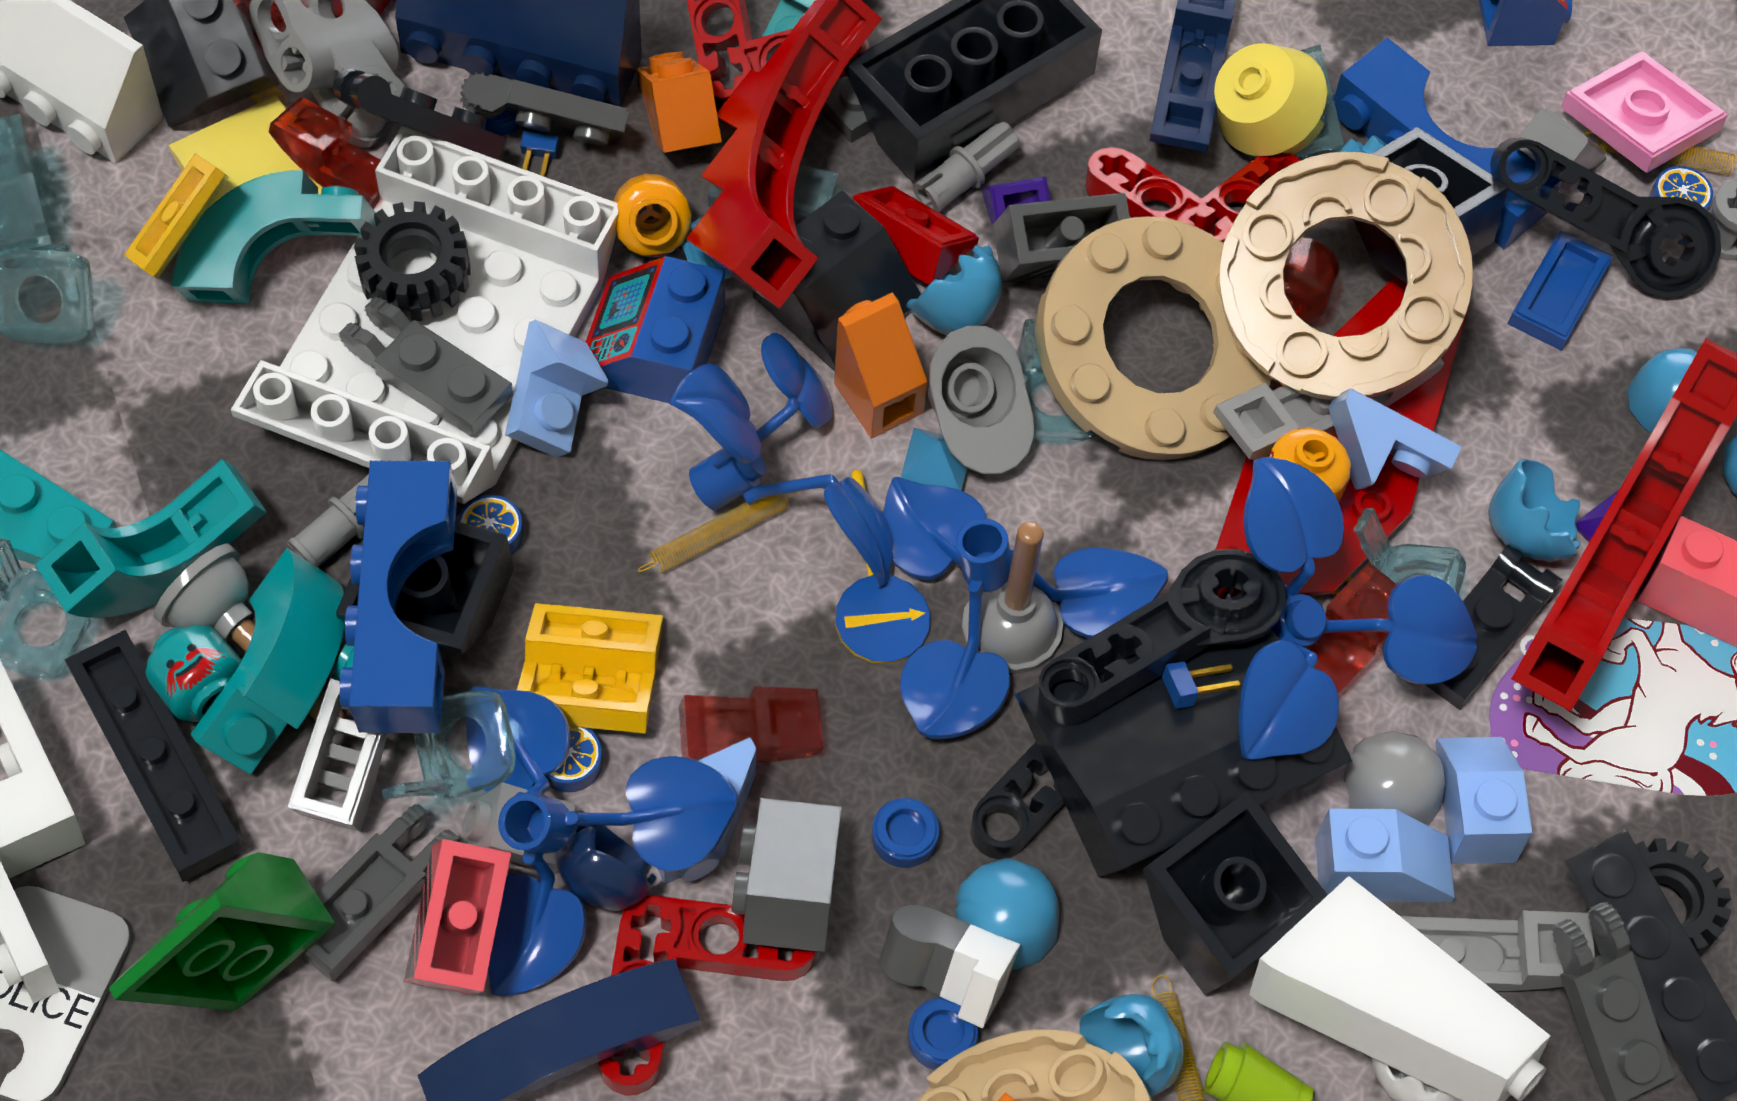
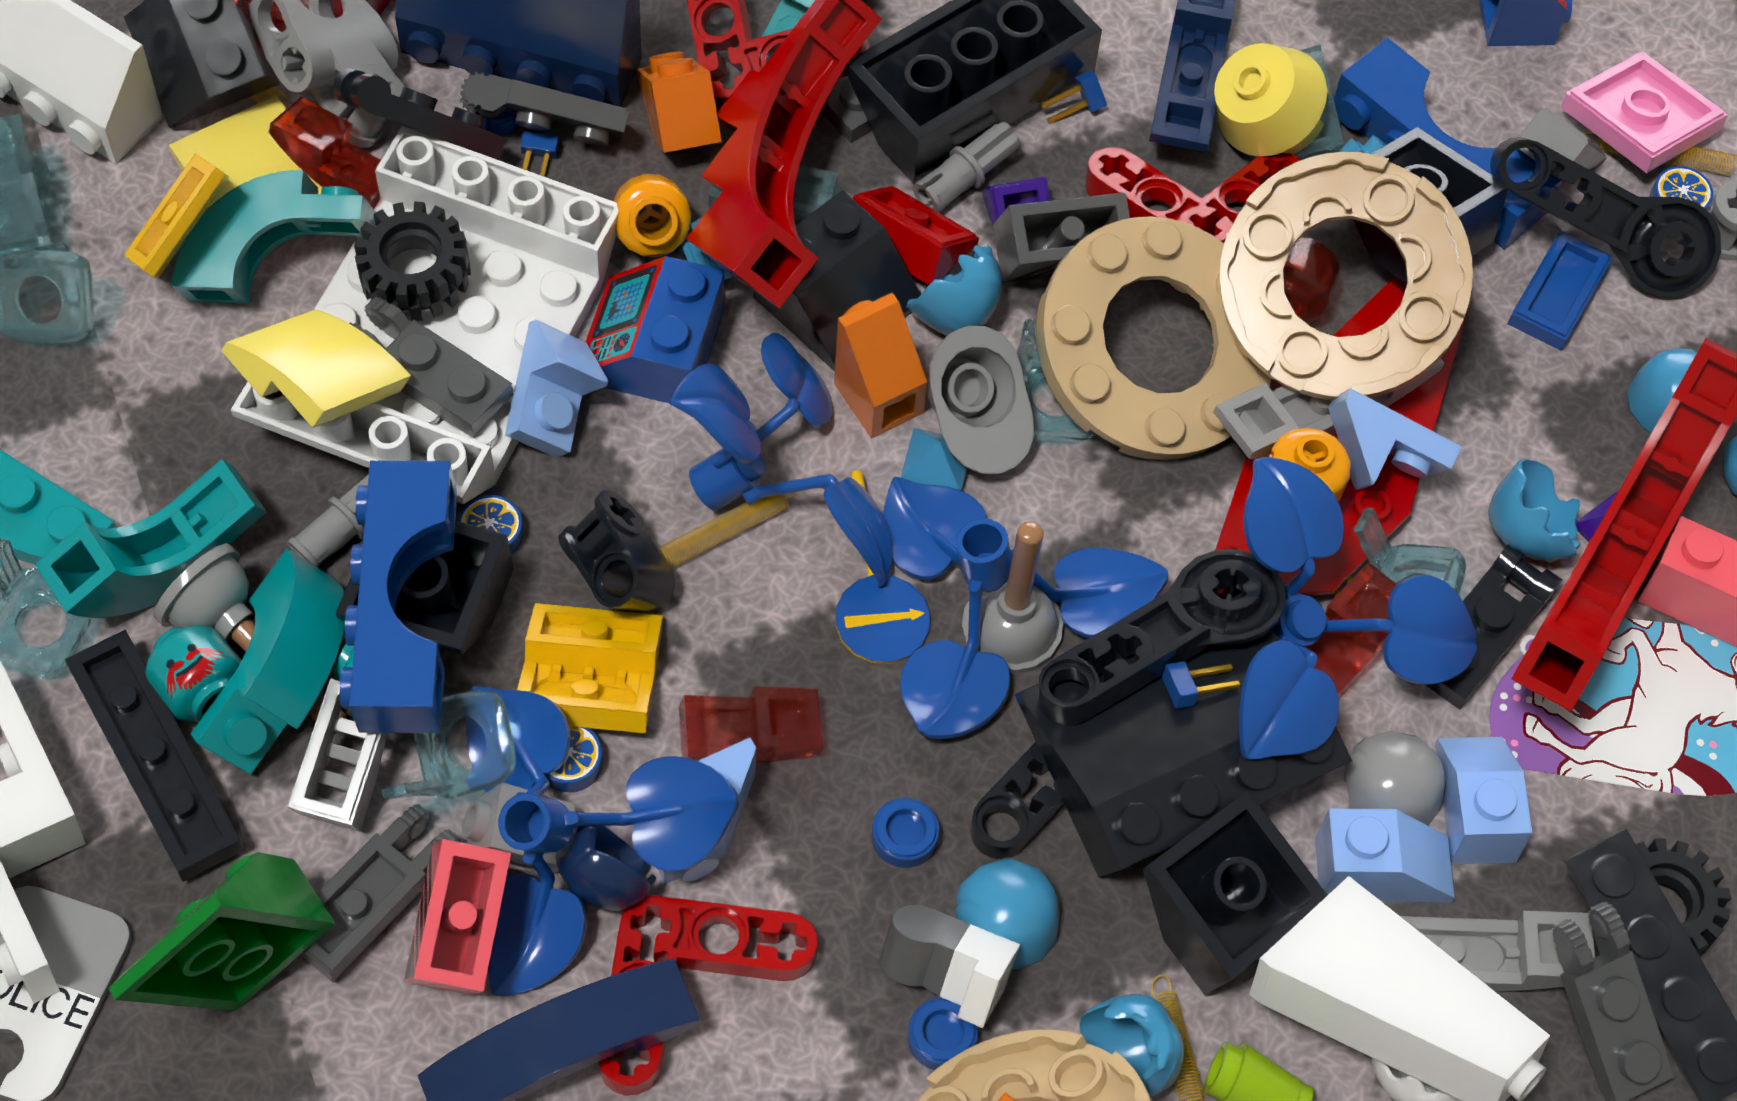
brick [732,798,841,952] -> none
none -> light yellow slope [221,309,411,428]
none -> black piece [558,490,675,613]
none -> piece [1040,70,1107,124]

